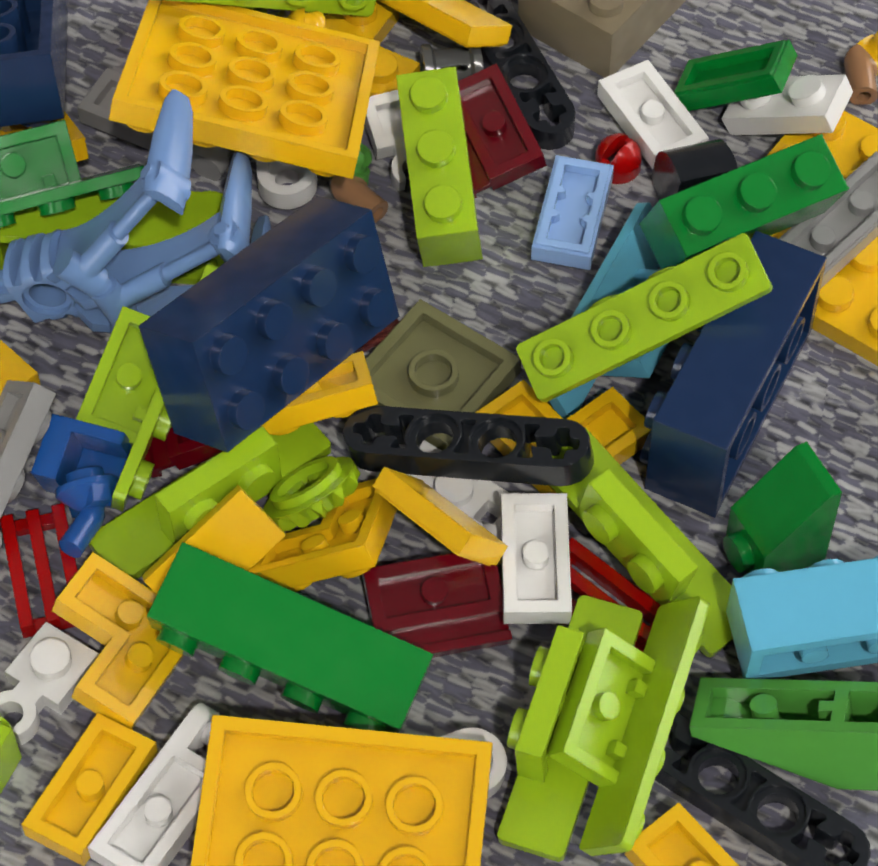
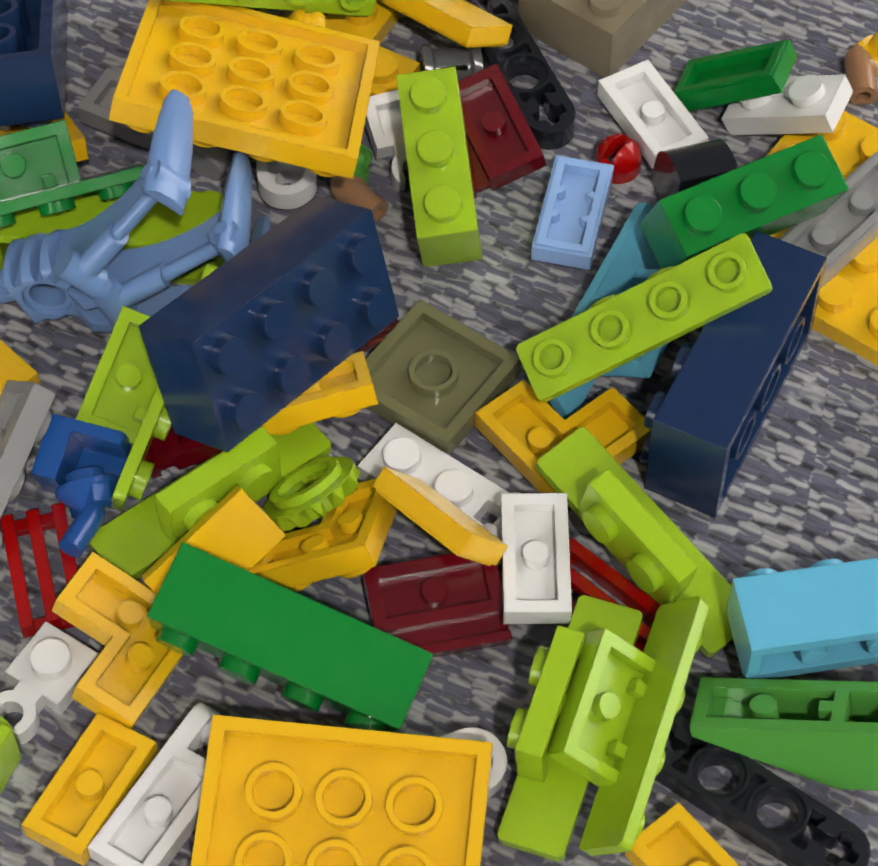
black beam [343,406,594,486] -> none
green slope [723,441,842,573] -> none

